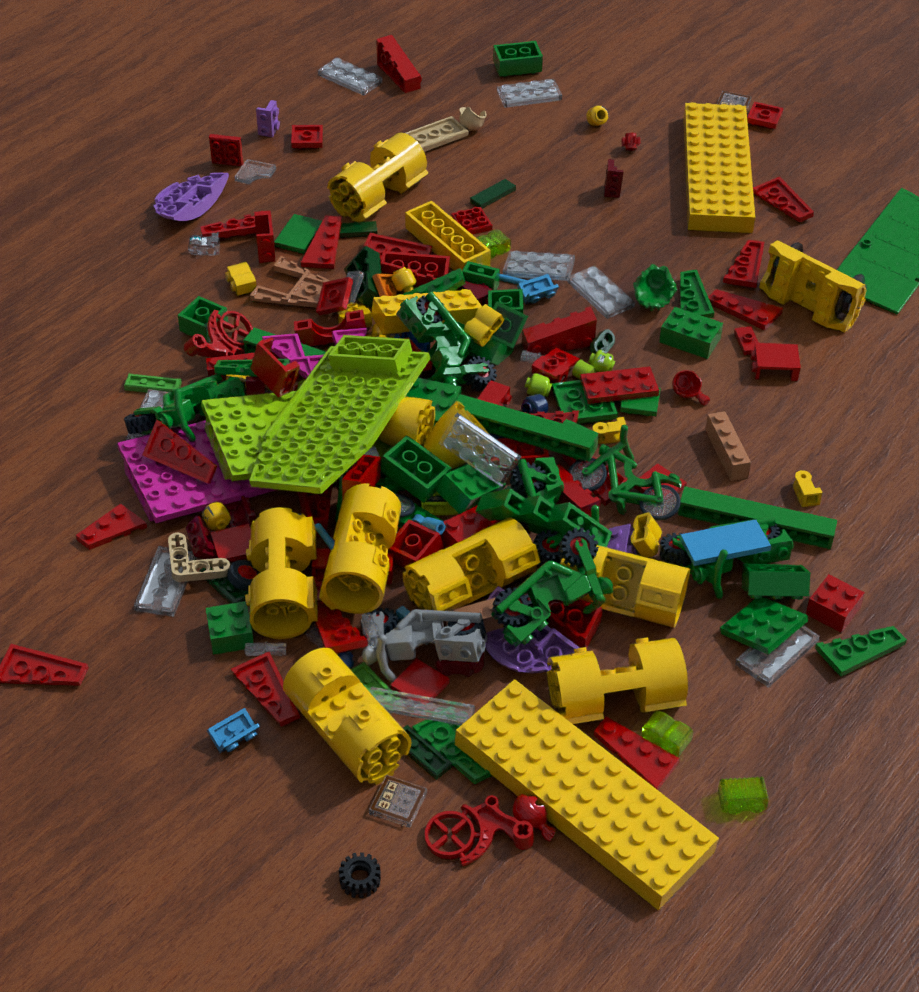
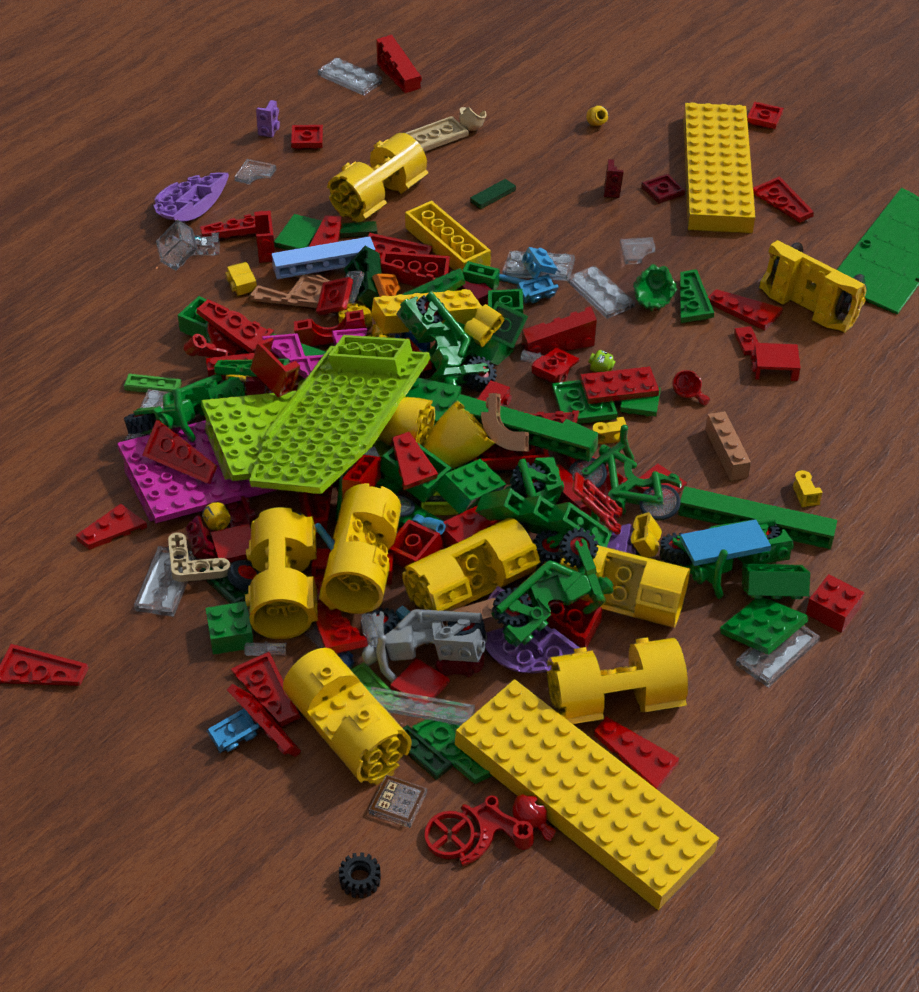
red tile [209,134,243,167] -> none
yellow head [391,267,416,293] -> none
clear piece [439,413,521,487] -> none
red tile [451,207,493,235] -> none
clear neon green brick [476,230,511,258] -> none
green brick [493,41,543,77] -> none
clear piece [497,79,562,108] -> none
dark blue head [521,394,548,414] -> none
lime head [524,373,552,397] -> none
lime brick [572,360,594,379] -> none
dark green plate [590,329,615,354] -> none
red gear [621,133,641,151] -> none
clear neon green brick [642,710,693,757] -> none
green brick [659,307,723,359] -> none
clear tile [717,91,752,110] -> none
clear neon green brick [718,776,769,814] -> none
red wing [723,240,765,288] -> none
green wing [815,626,907,677] -> none
none -> clear brick [156,219,198,271]
none -> red wing [196,299,275,353]
none -> red wing [227,684,301,757]
none -> light blue brick [272,237,375,279]
none -> red wing [392,432,438,491]
none -> nougat arch [481,393,529,451]
none -> dark azure bracket [522,247,558,279]
none -> red piece [573,472,622,535]
none -> clear tile [620,237,655,264]
none -> dark red tile [641,174,686,204]

